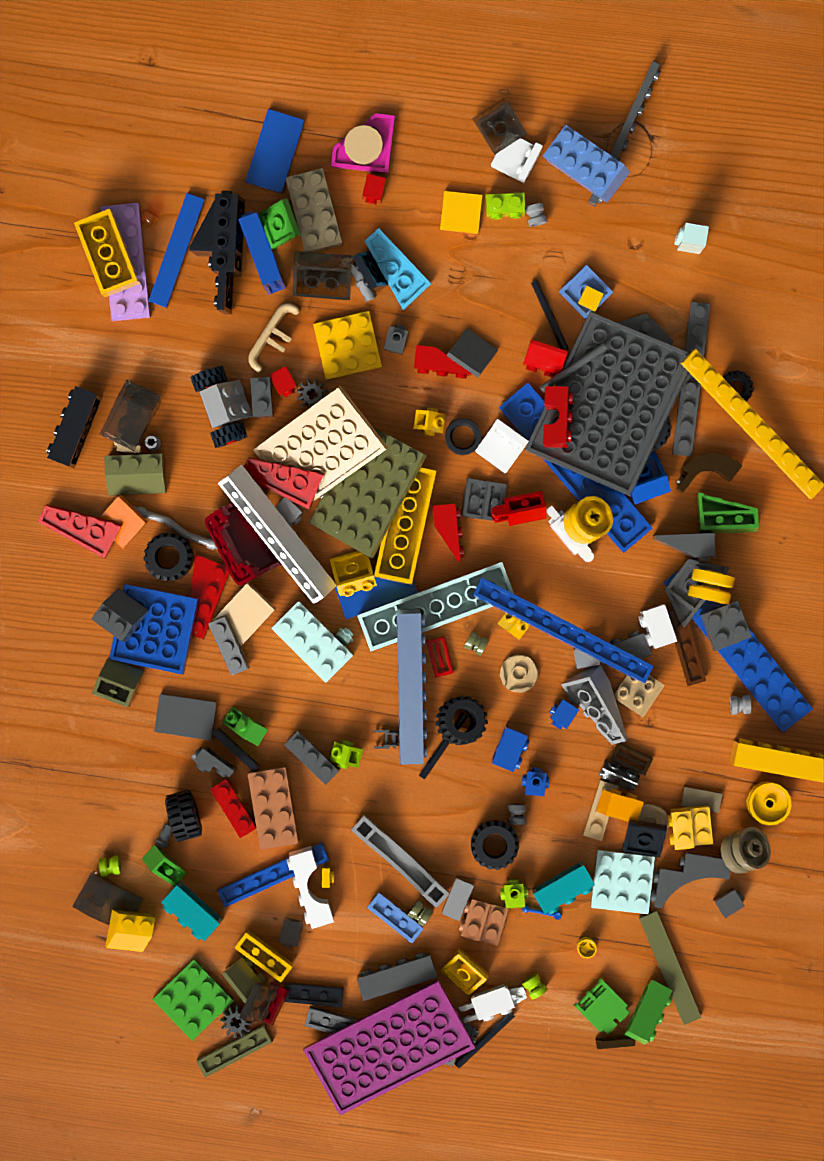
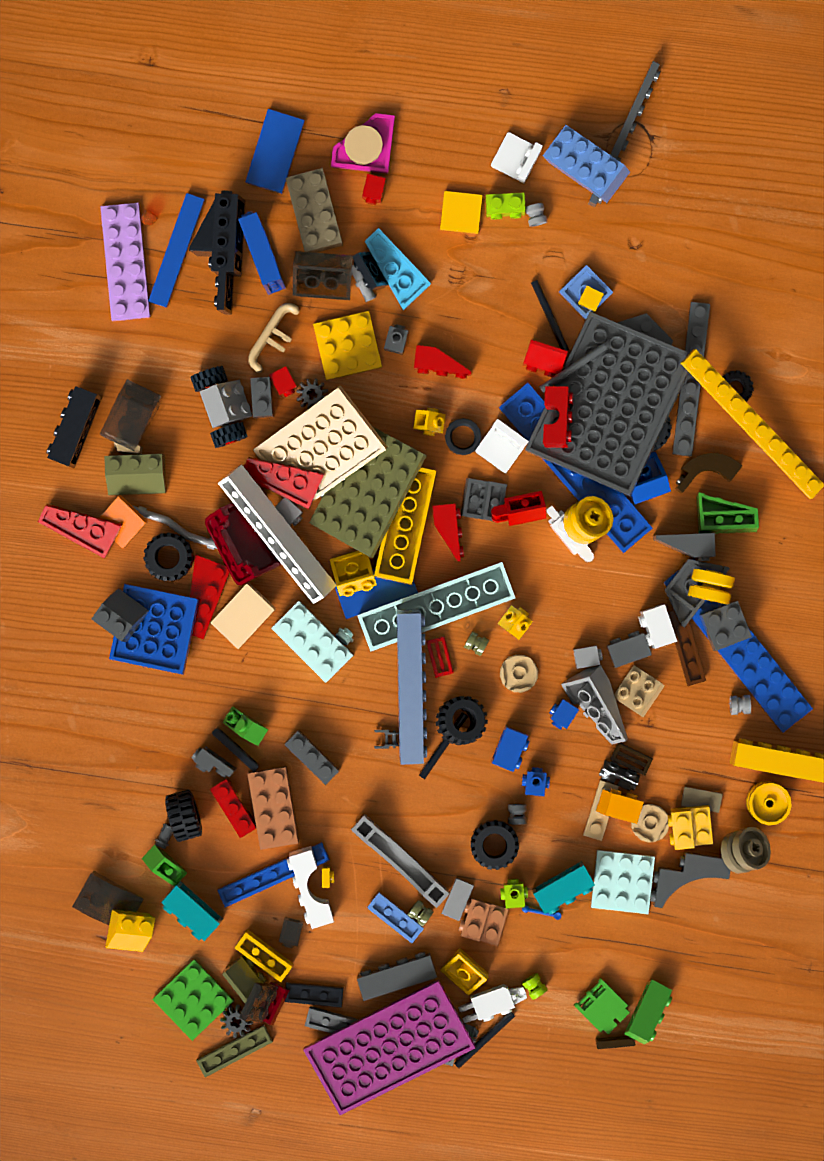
yellow brick [74,209,141,297] -> none
olive slope [92,657,144,708] -> none
lime wheel [99,855,121,877] -> none
light grey pin [145,436,161,451] -> none
dark grey tile [154,694,217,740] -> none
plate [208,615,250,676] -> none
bright green plate [258,199,301,249] -> none
lime brick [330,740,363,769] -> none
dark grey tile [447,329,498,377] -> none
clear smoke slope [472,98,527,155] -> none
blue plate [473,578,653,684] -> none
yellow wheel [577,937,597,958] -> none
black tile [622,820,667,857] -> none
olive tile [639,910,702,1025] -> none
light aqua brick [674,223,709,254] -> none
dark grey brick [713,888,745,918] -> none

